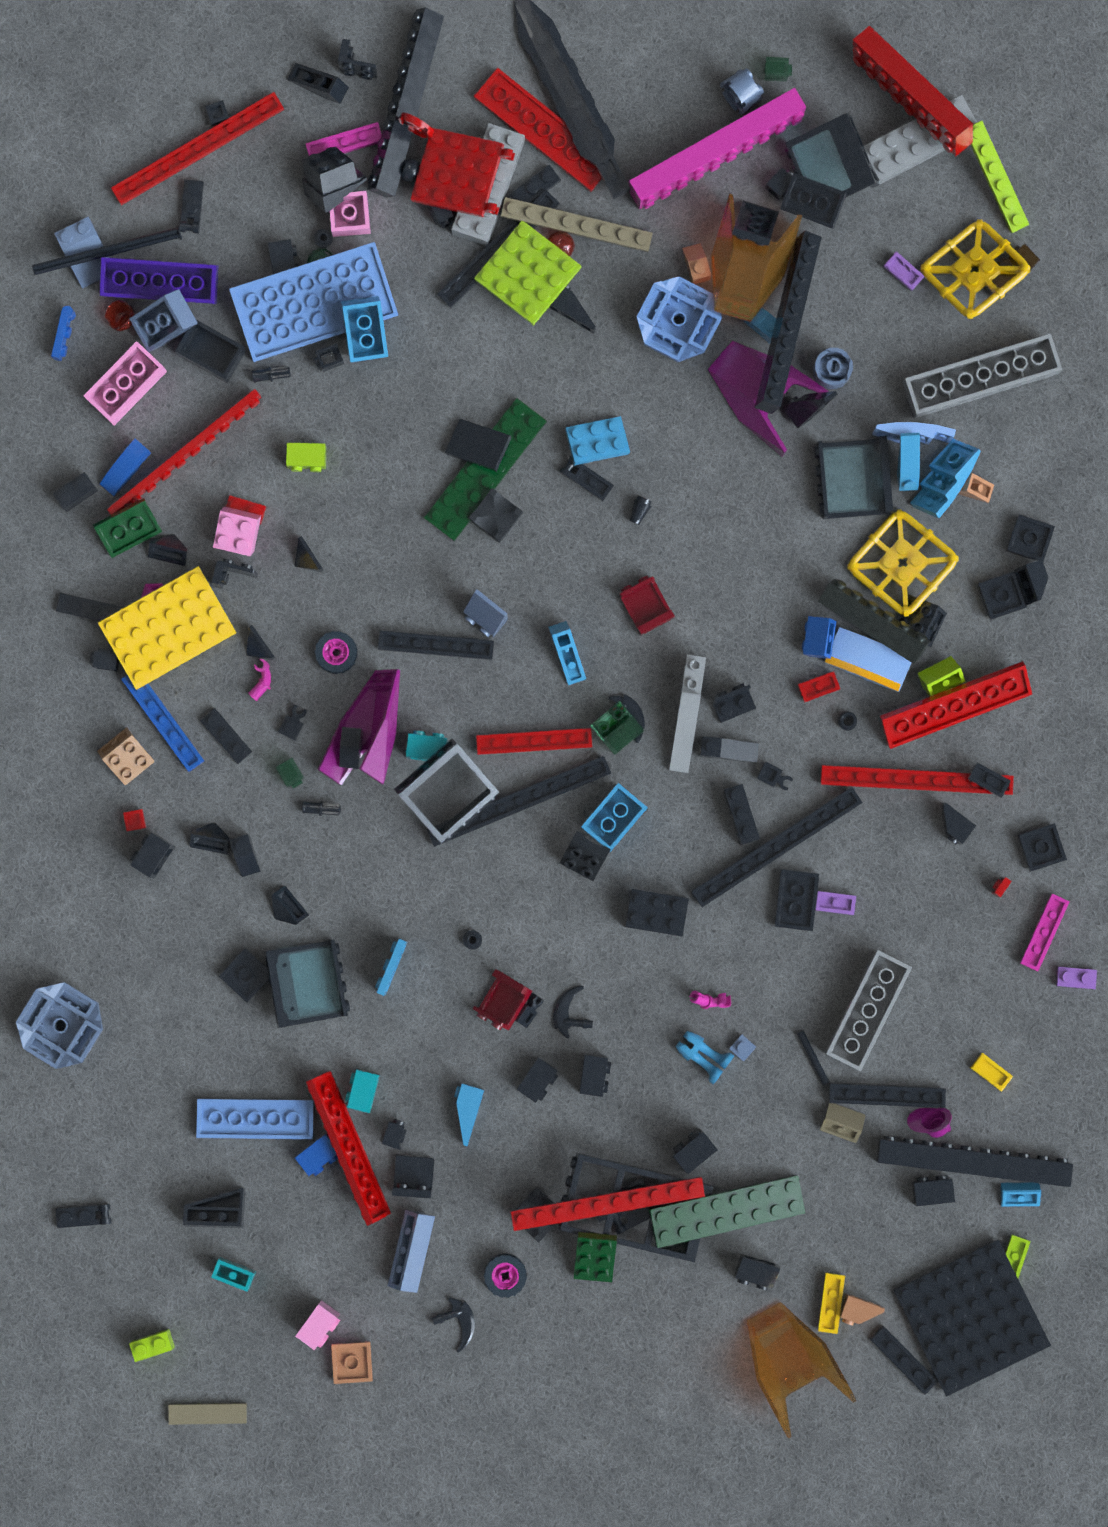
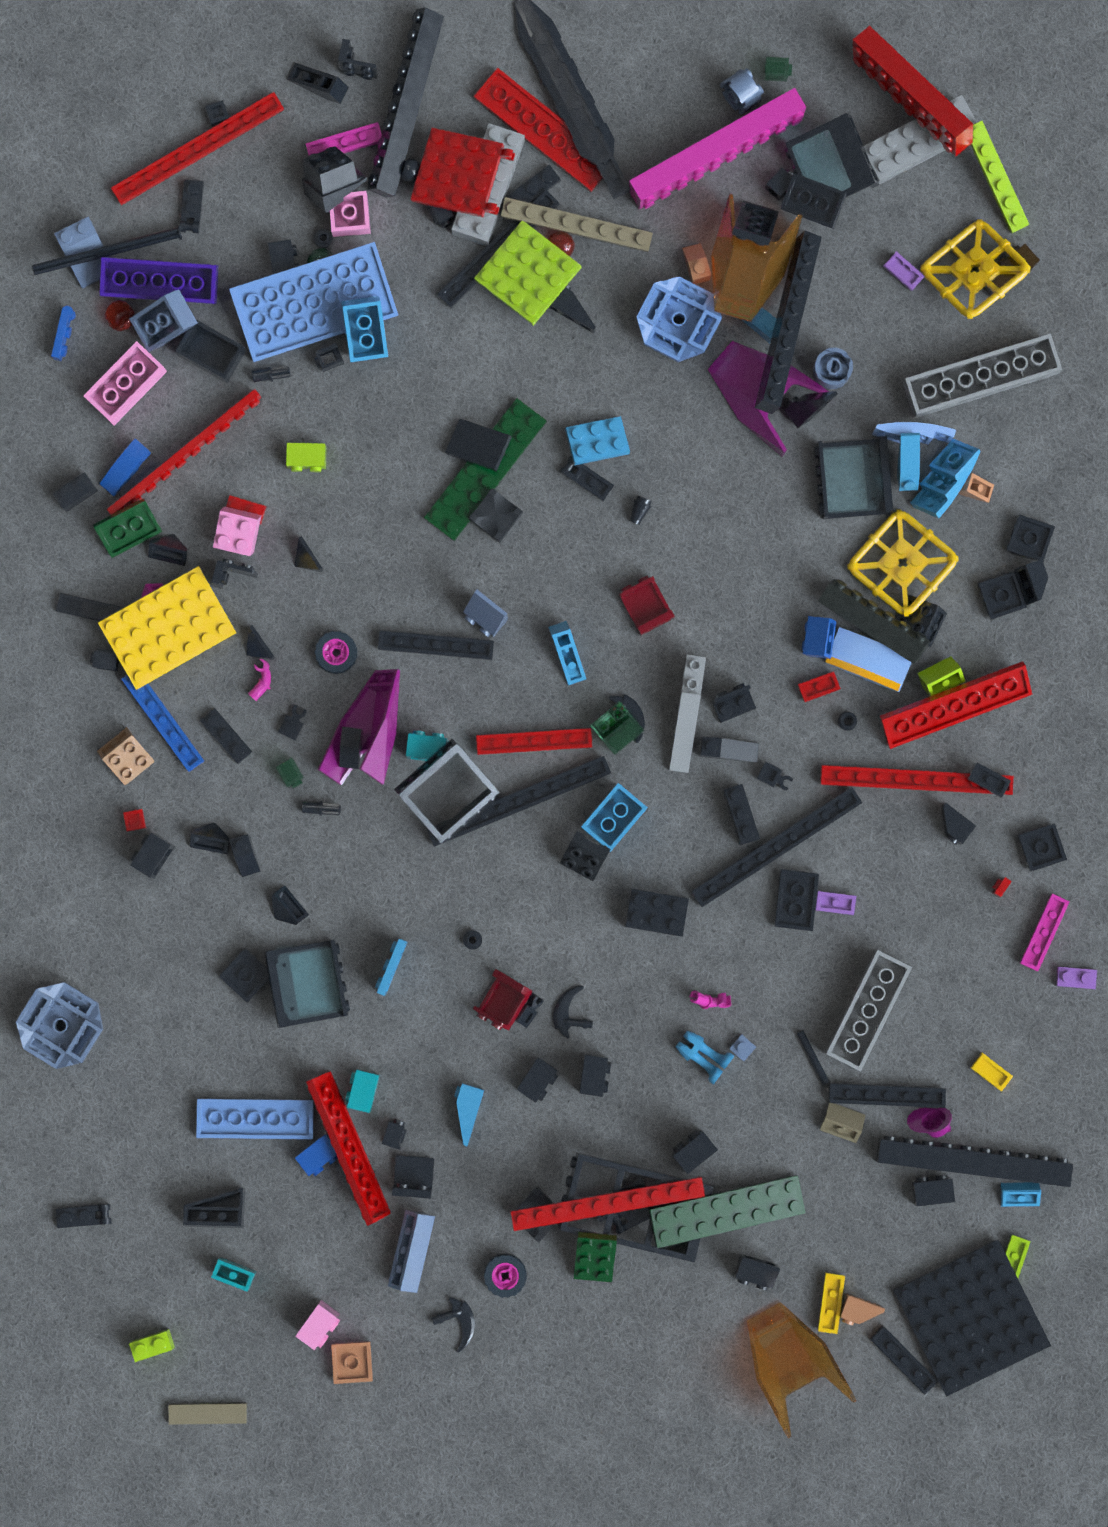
red tile [398,112,435,139] -> none

